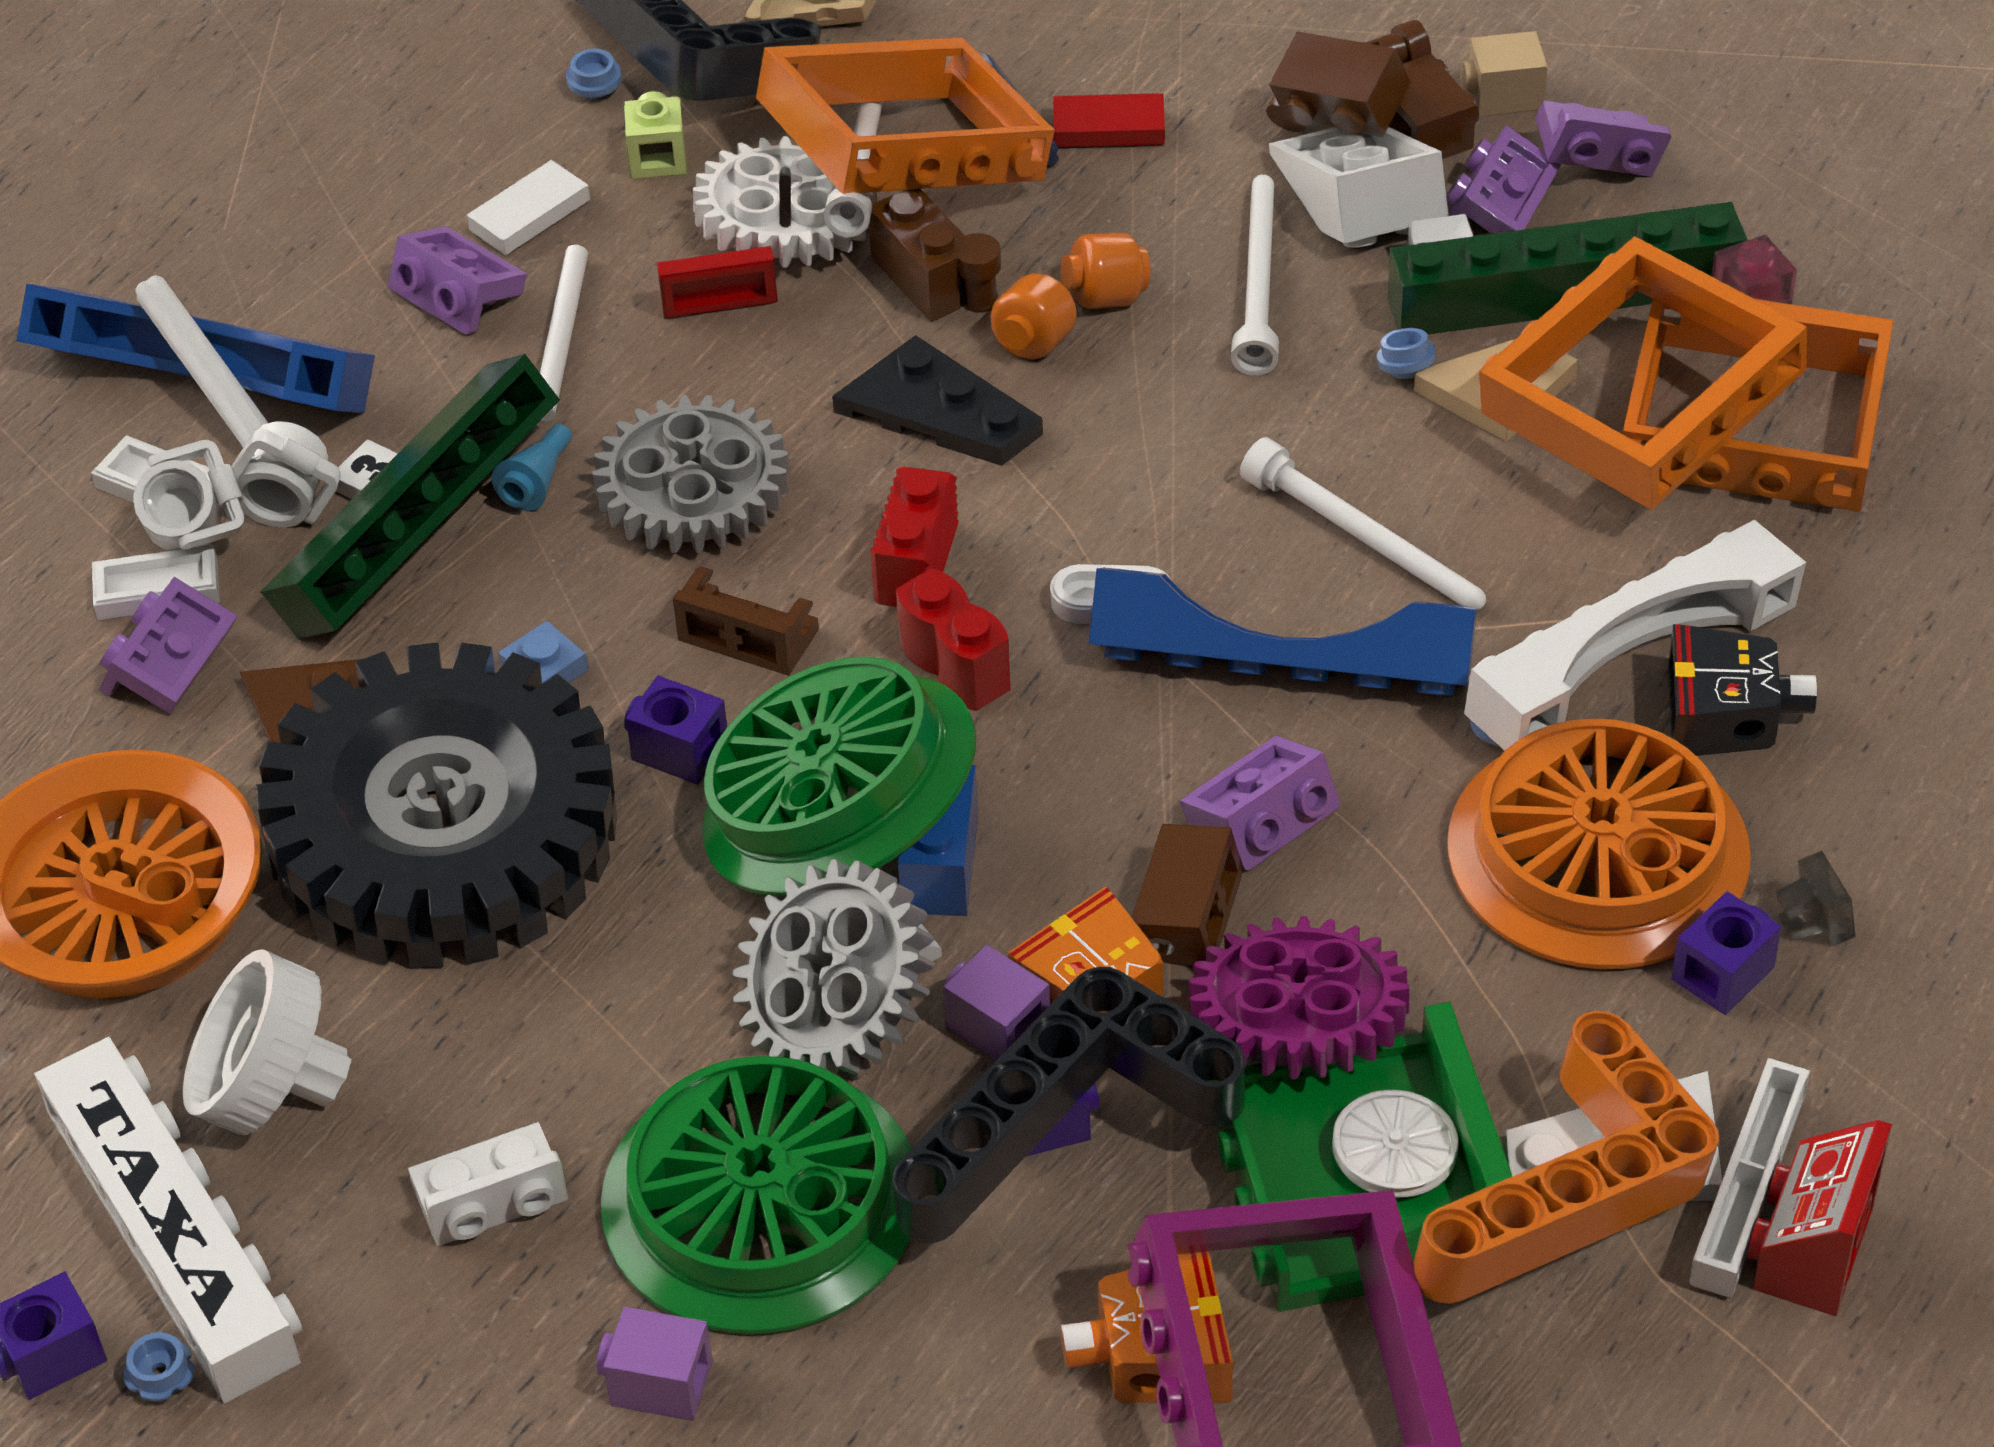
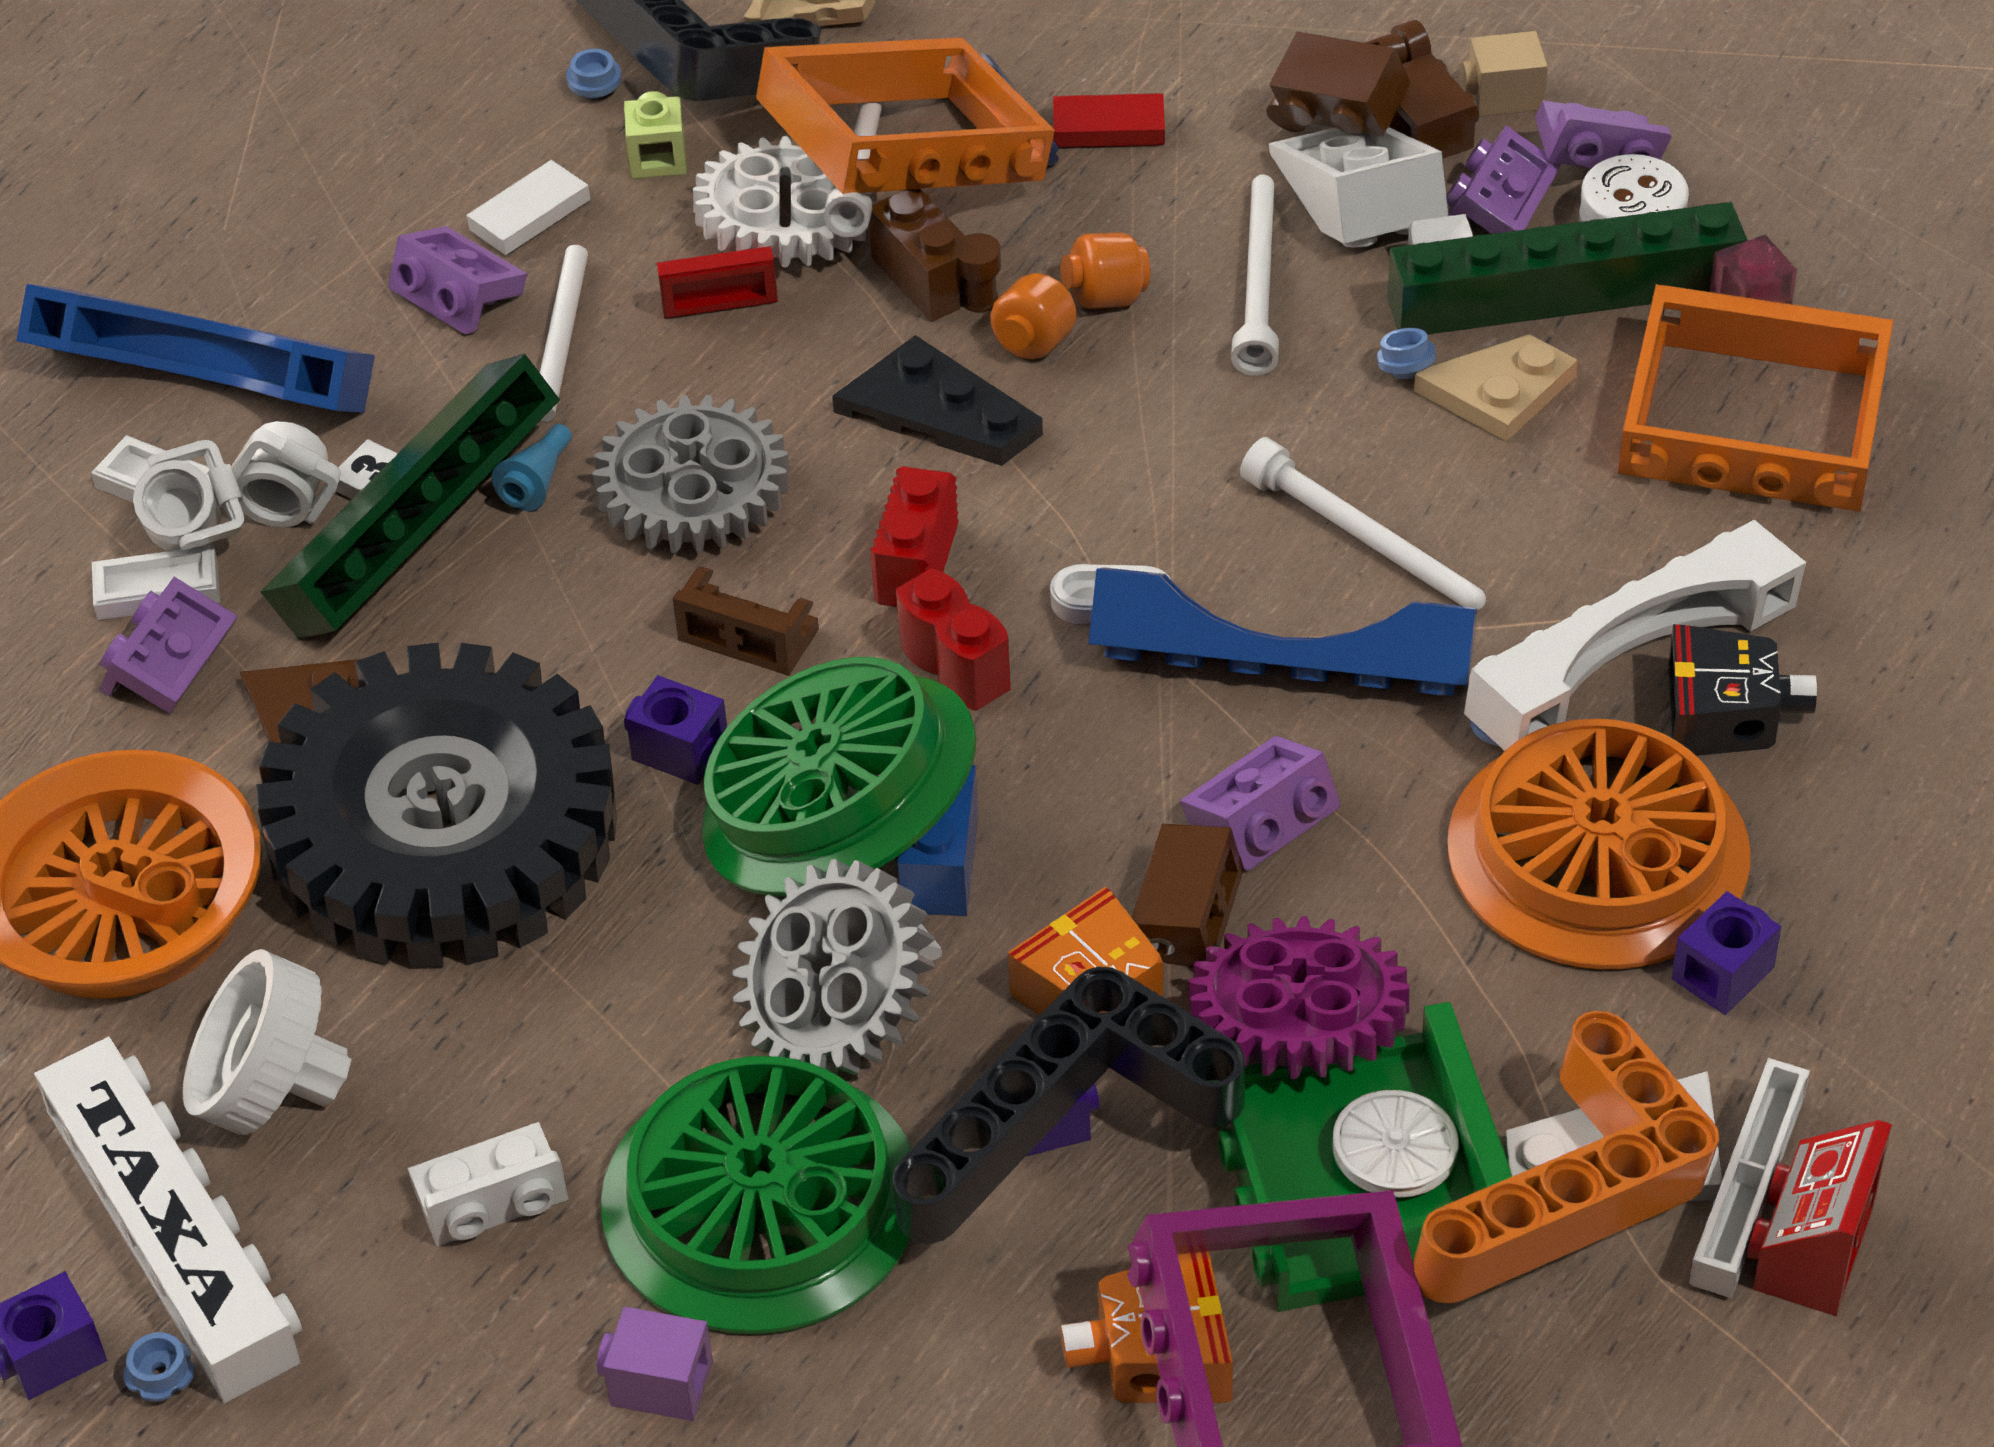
white axle [136,275,268,448] -> none
medium blue plate [498,621,588,684] -> none
medium lavender brick [943,945,1050,1060] -> none
orange window [1479,236,1807,510] -> none
clear smoke tile [1776,851,1856,947] -> none
none -> white head [1579,154,1689,222]

